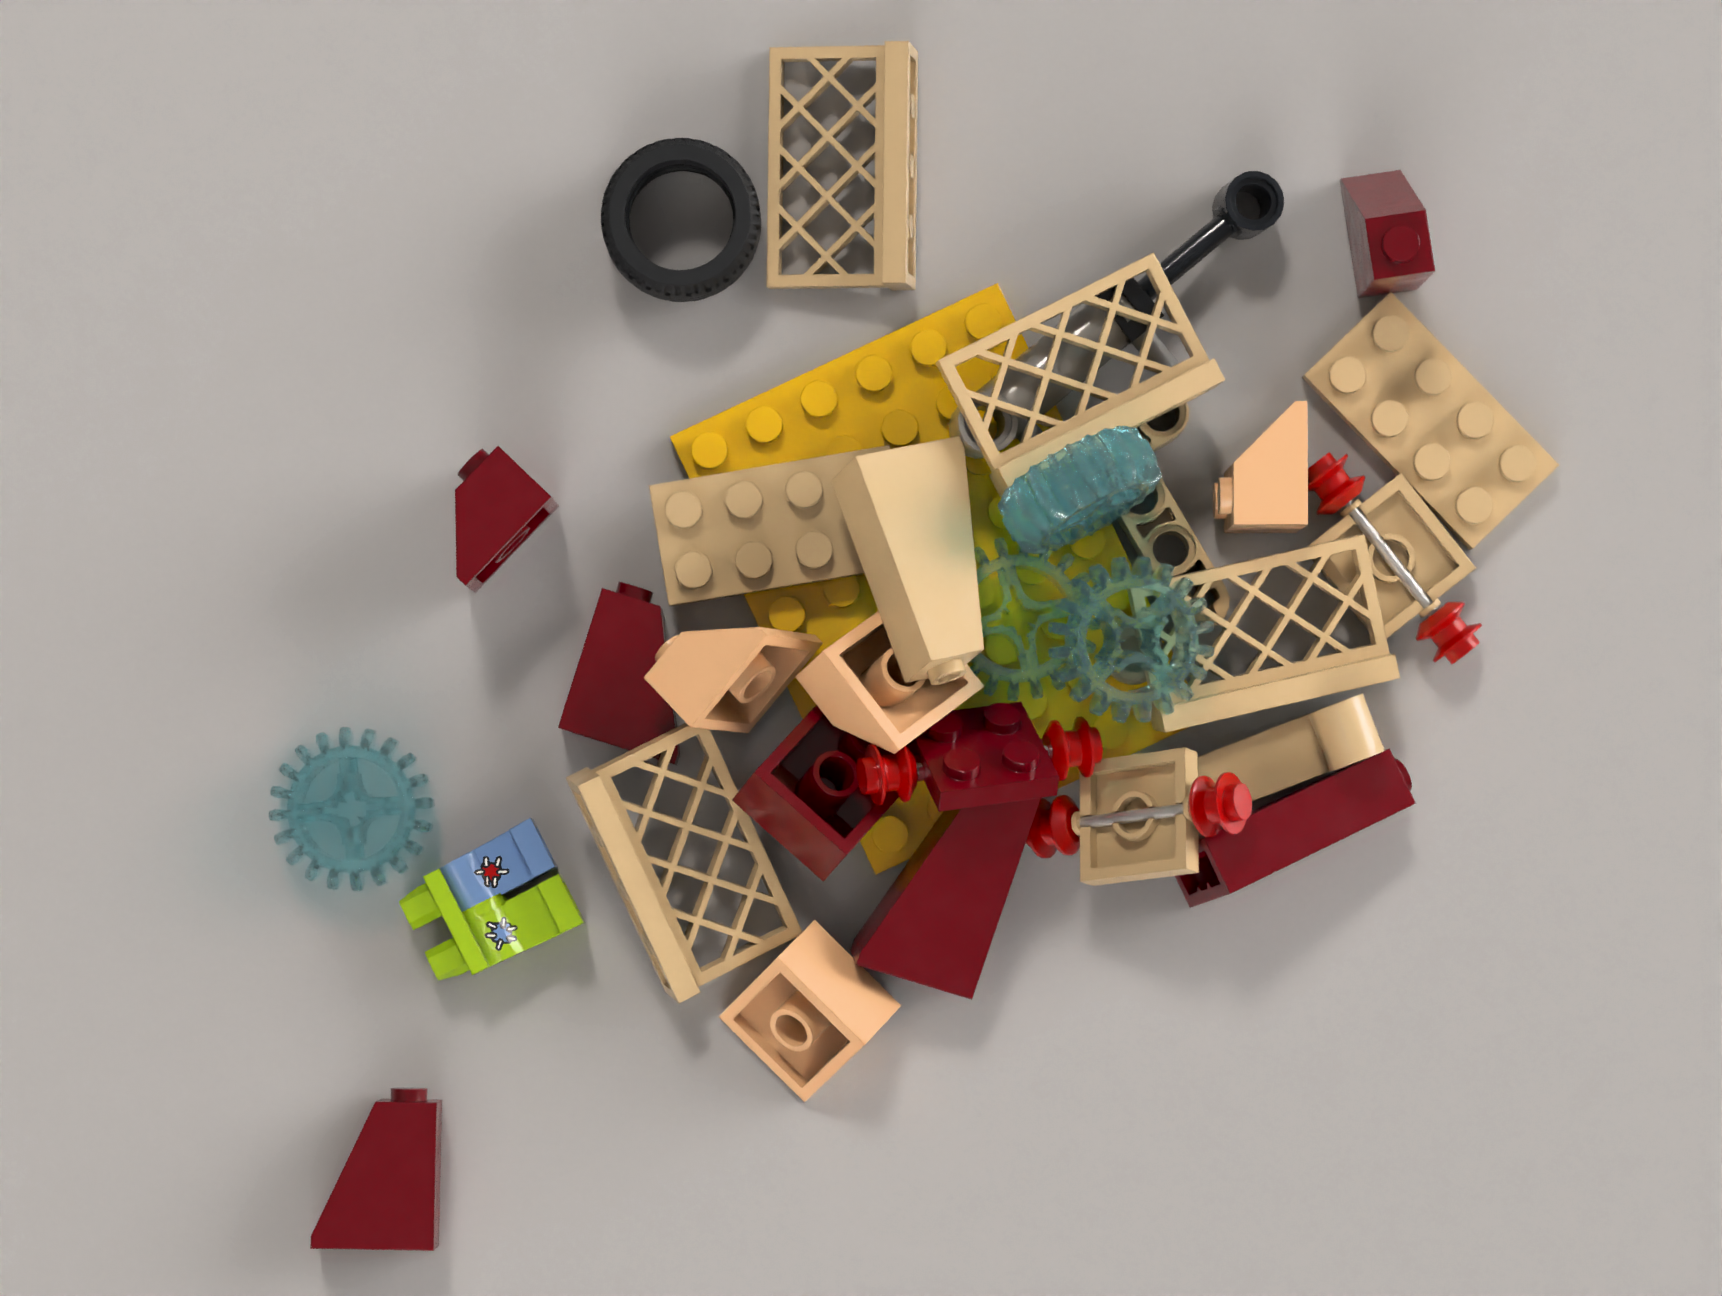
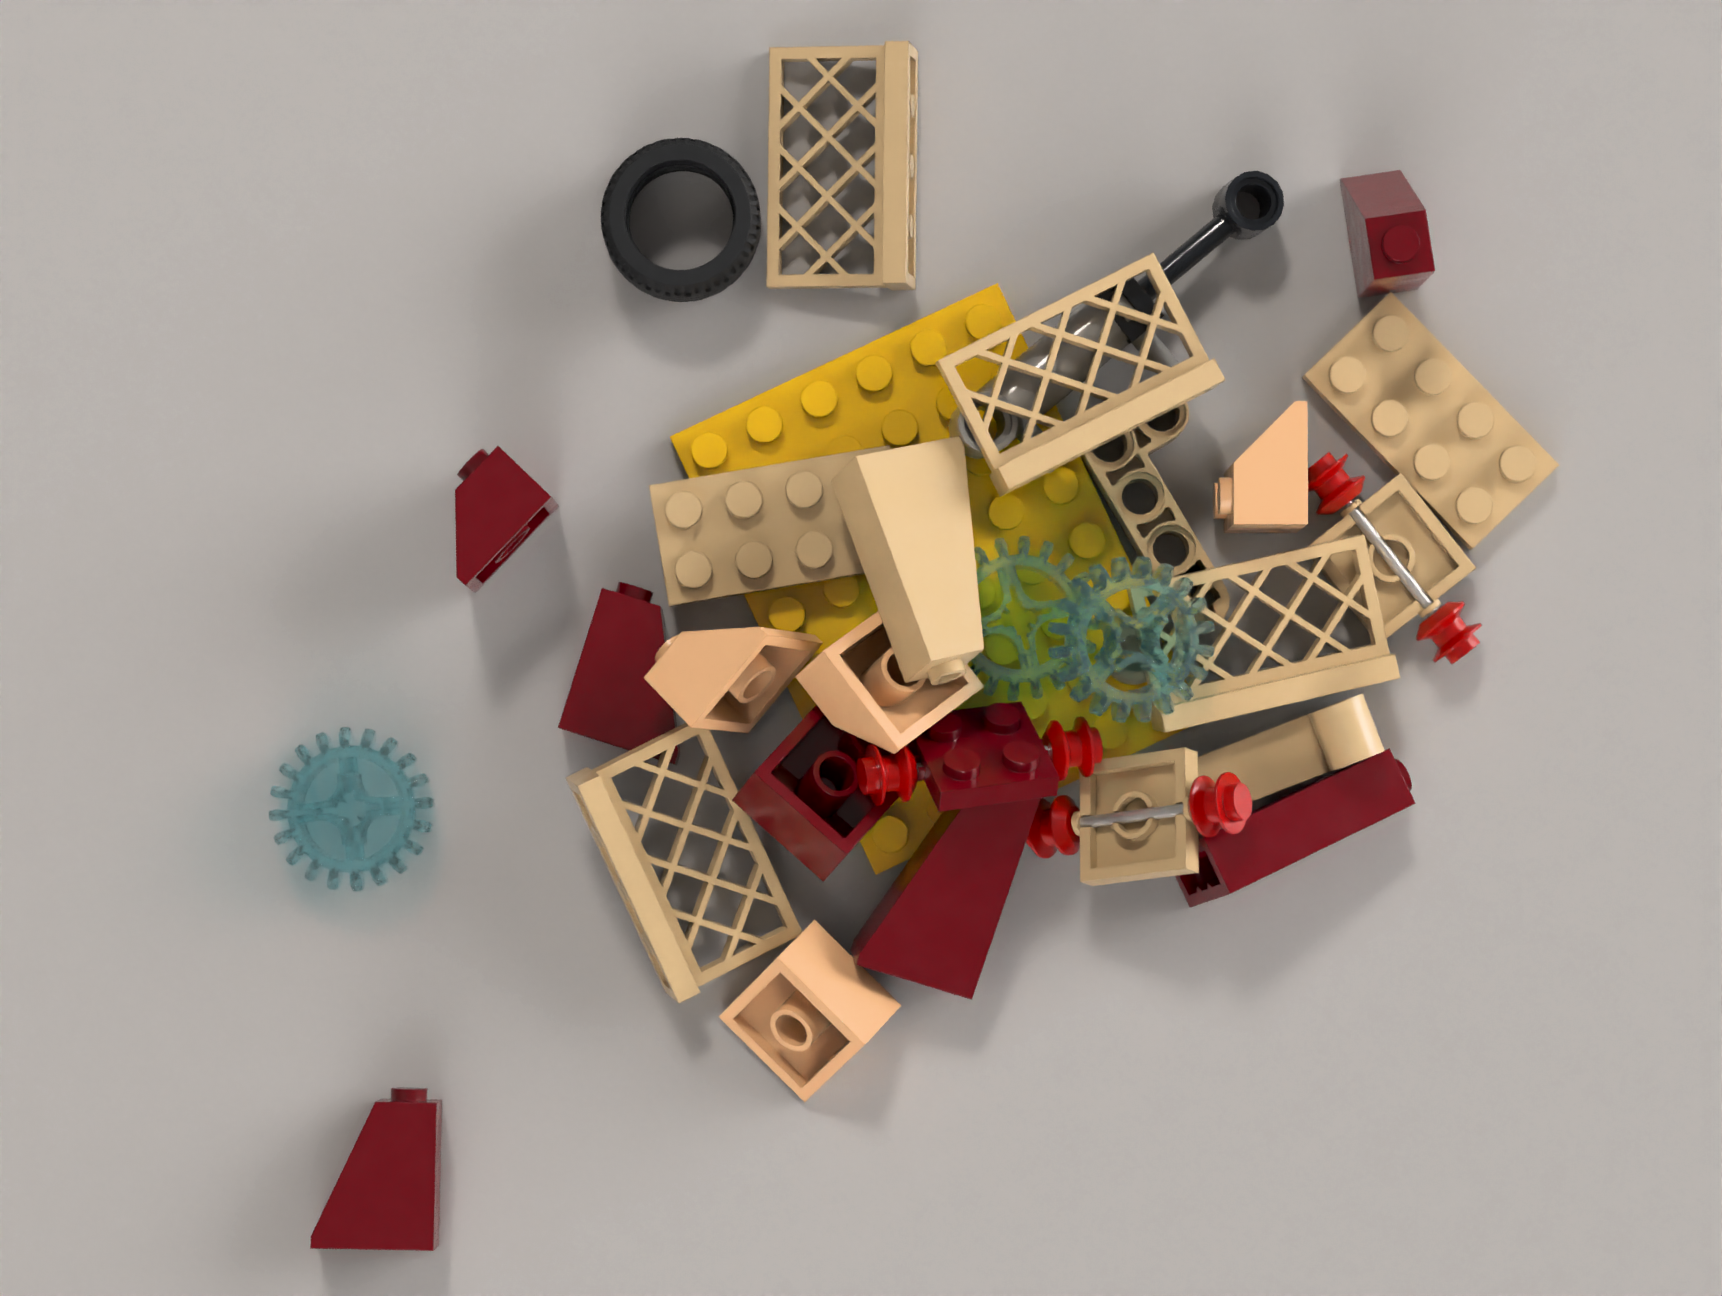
lime hips [399,818,585,981] -> none
clear light blue gear [997,426,1162,554] -> none

